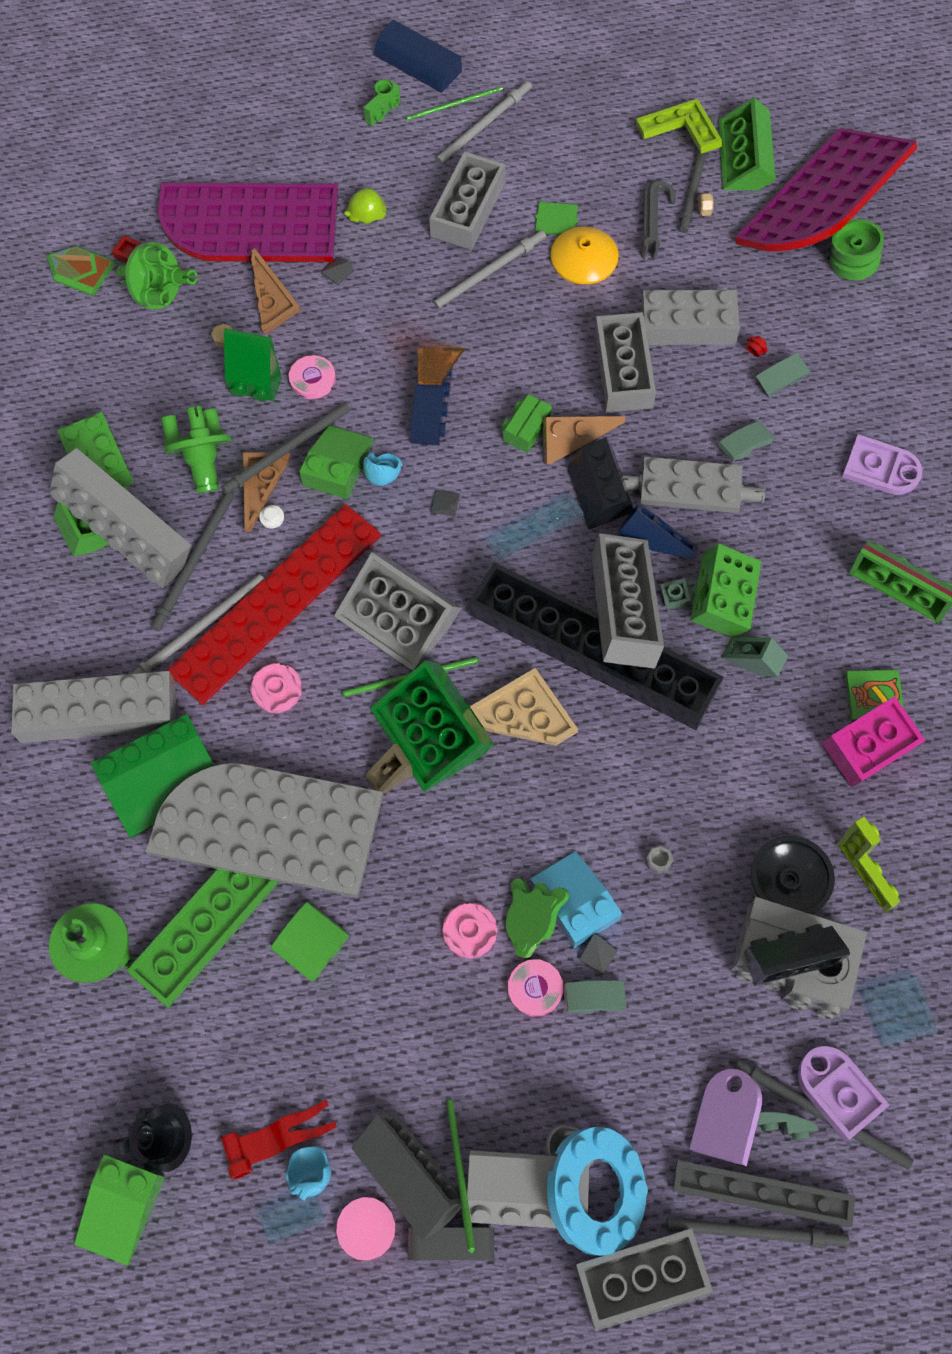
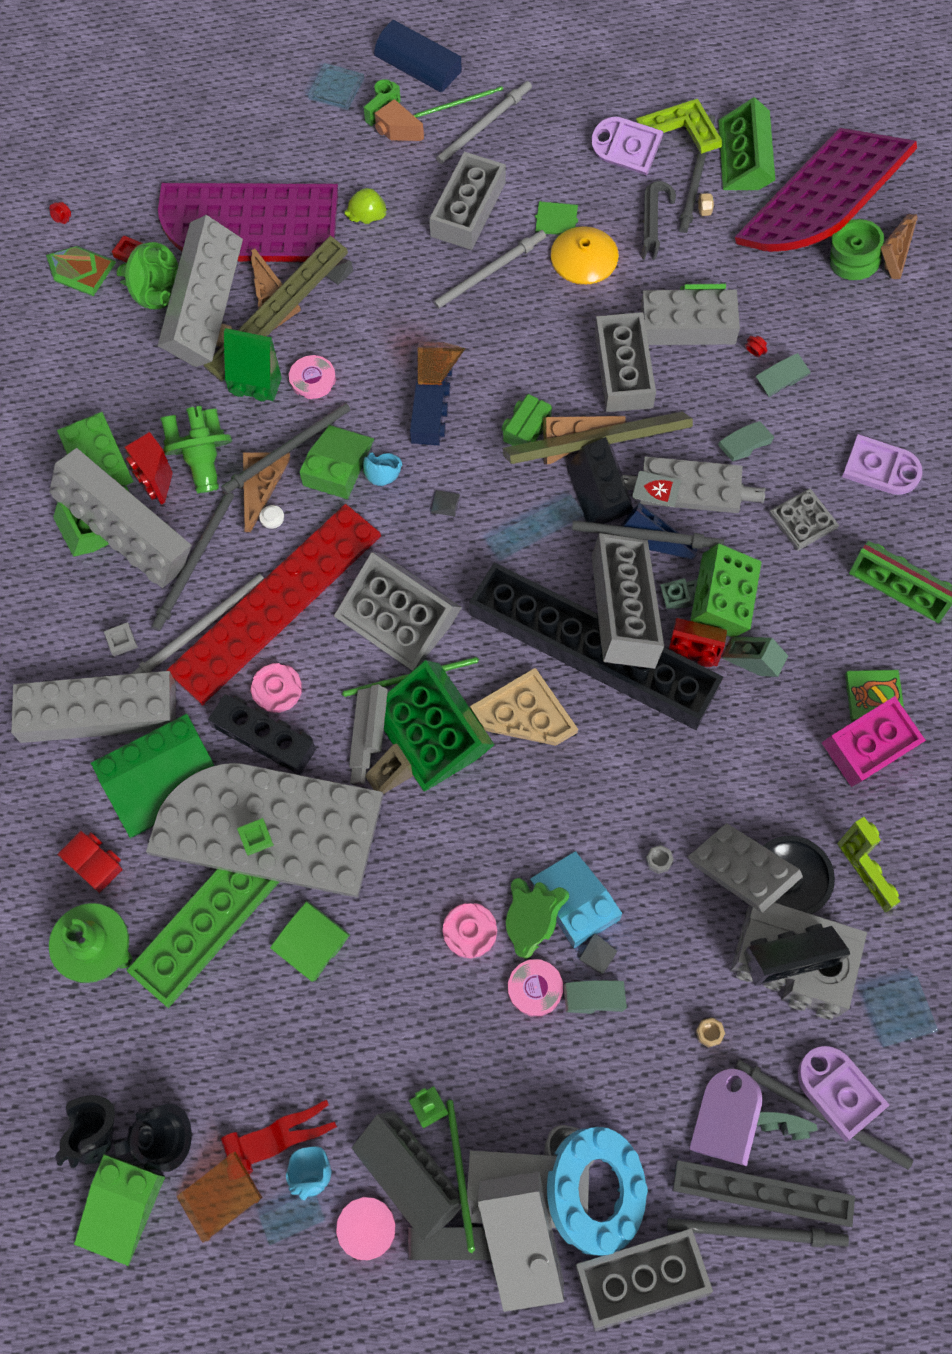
none -> red plate [49,202,71,224]
none -> black helmet [55,1095,115,1168]
none -> red brick [57,831,123,894]
none -> light grey plate [104,622,138,657]
none -> red slope [125,432,173,505]
none -> light grey brick [158,215,243,367]
none -> clear orange piece [177,1152,263,1243]
none -> olive tile [204,235,348,382]
none -> black brick [208,694,316,775]
none -> bright green tile [237,818,274,856]
none -> clear light blue tile [308,63,364,110]
none -> light grey piece [349,684,388,785]
none -> nougat slope [375,99,424,141]
none -> bright green tile [409,1086,449,1129]
none -> light grey brick [478,1171,564,1312]
none -> olive tile [502,411,693,464]
none -> dark grey bar [572,520,724,549]
none -> lavender tile [592,117,663,175]
none -> light grey sticker [633,471,681,508]
none -> red slope [669,618,727,667]
none -> bright green piece [680,284,726,290]
none -> light grey plate [688,823,803,913]
none -> tan tile [695,1018,725,1048]
none -> light grey tile [769,488,839,551]
none -> medium nougat wing [881,214,918,279]

